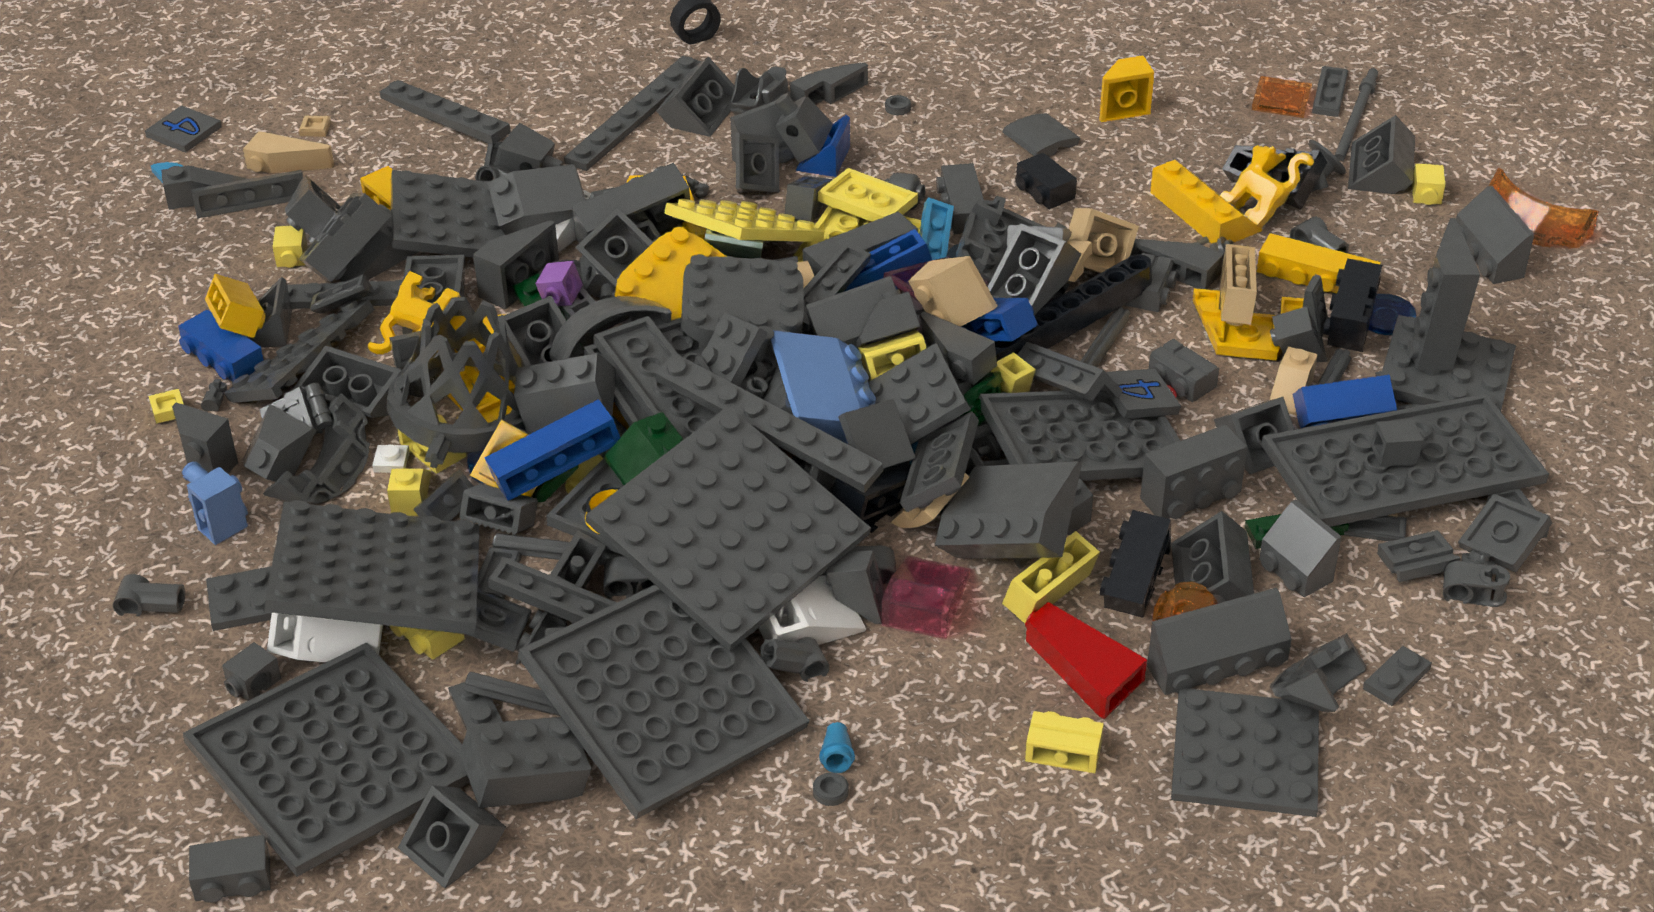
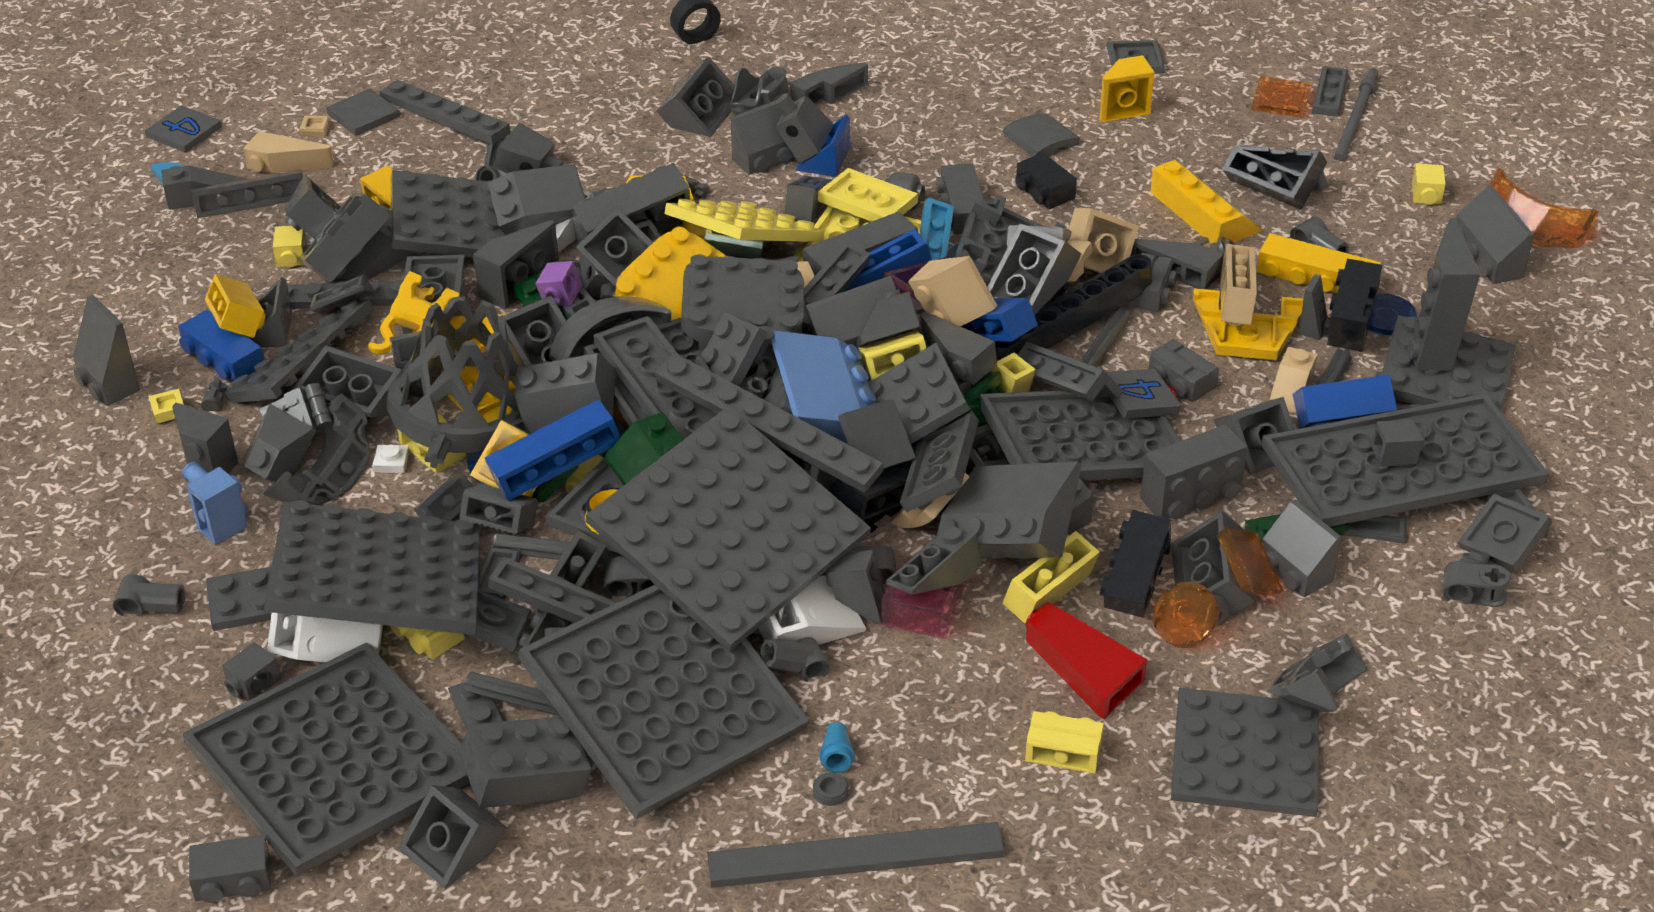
light yellow slope [387,468,431,516] -> none
dark grey plate [564,56,701,171] -> none
dark grey slope [735,133,780,193] -> none
dark grey tile [885,95,911,115] -> none
dark grey slope [1147,588,1292,695] -> none
yellow animal [1220,145,1314,228] -> none
dark grey slope [1270,306,1327,362] -> none
dark grey piece [1308,140,1346,178] -> none
dark grey slope [1348,115,1415,194] -> none
dark grey plate [1363,646,1432,706] -> none
dark grey plate [1377,530,1460,582] -> none
none -> dark grey slope [73,295,140,406]
none -> dark grey tile [326,88,400,136]
none -> dark grey tile [707,822,1004,888]
none -> dark grey slope [886,525,982,595]
none -> dark grey tile [1107,40,1165,74]
none -> clear orange tile [1217,528,1284,596]

